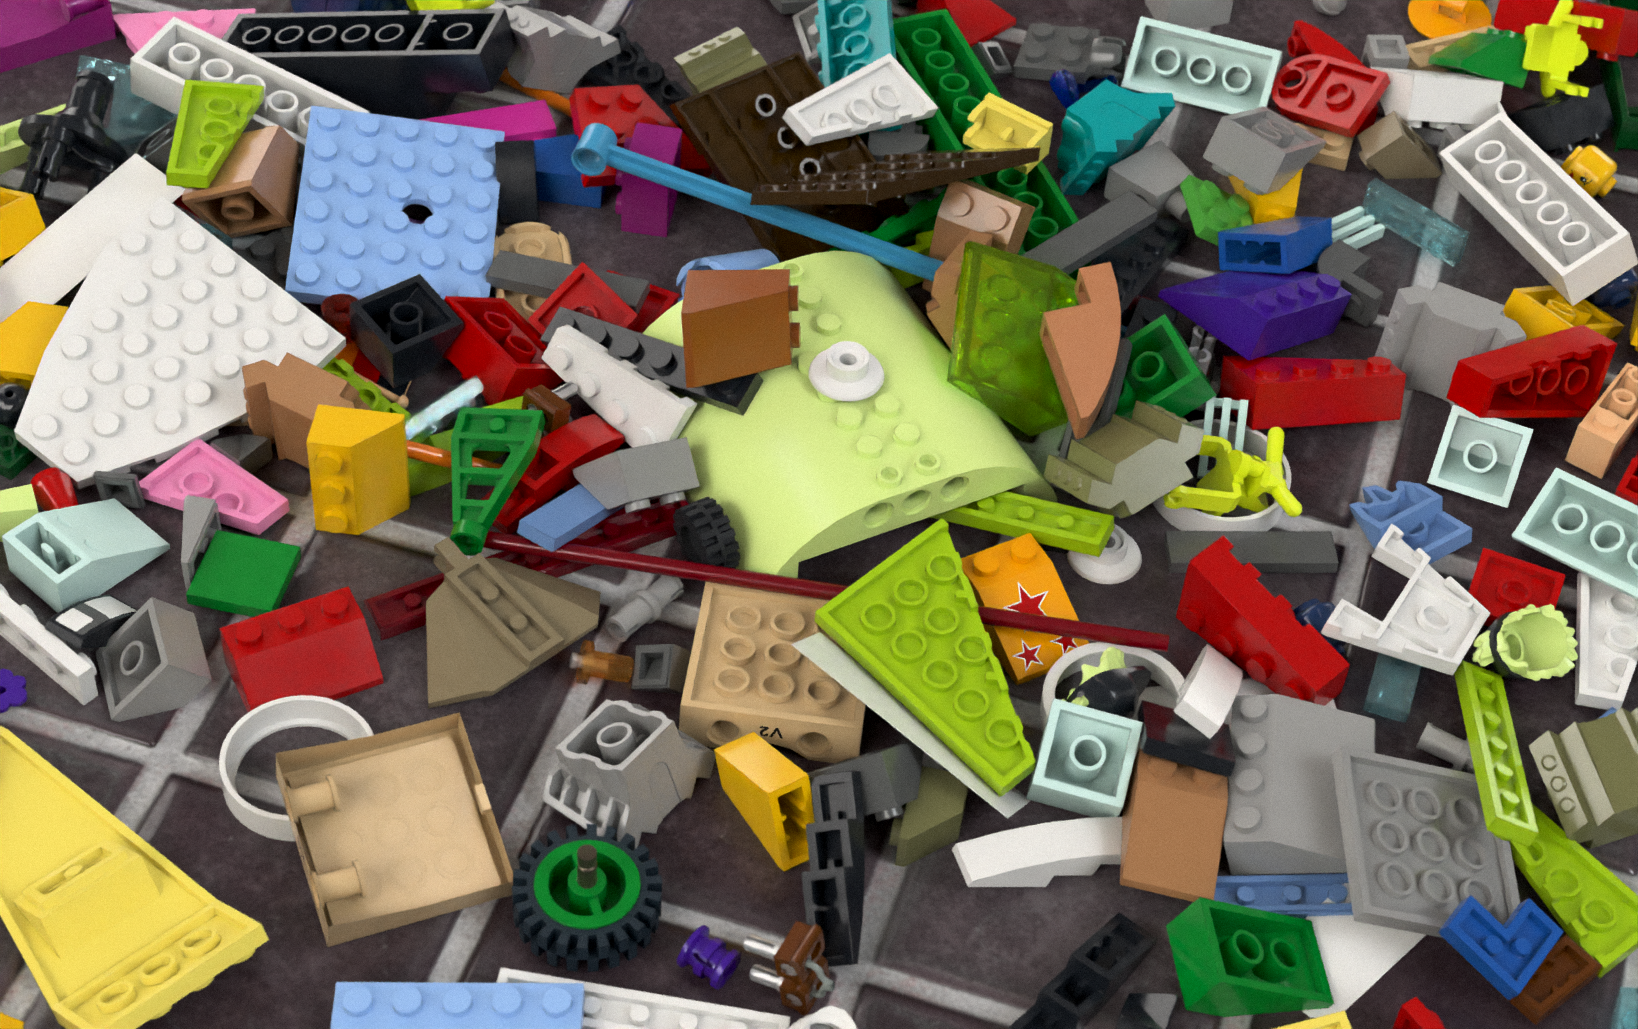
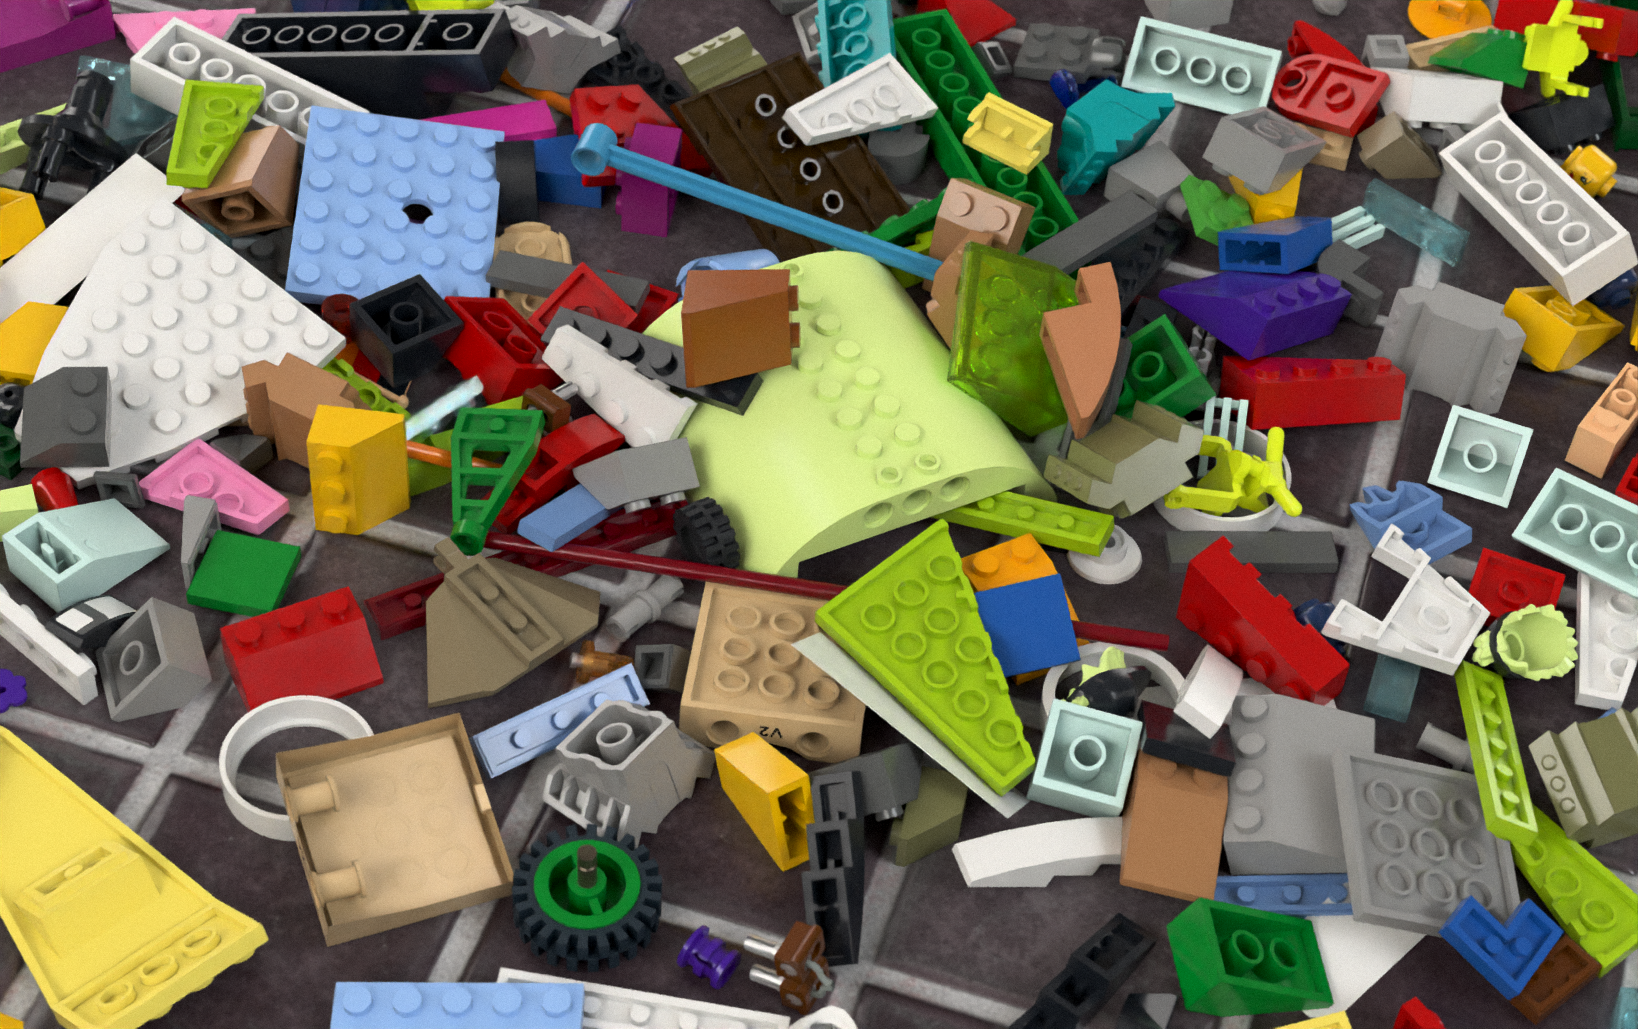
dark brown piece [750,147,1040,208] -> none
white piece [809,341,884,401] -> none
red wedge [1446,325,1617,418] -> none
none -> dark grey slope [20,367,112,468]
none -> tile [469,663,650,780]
none -> blue tile [974,573,1081,678]

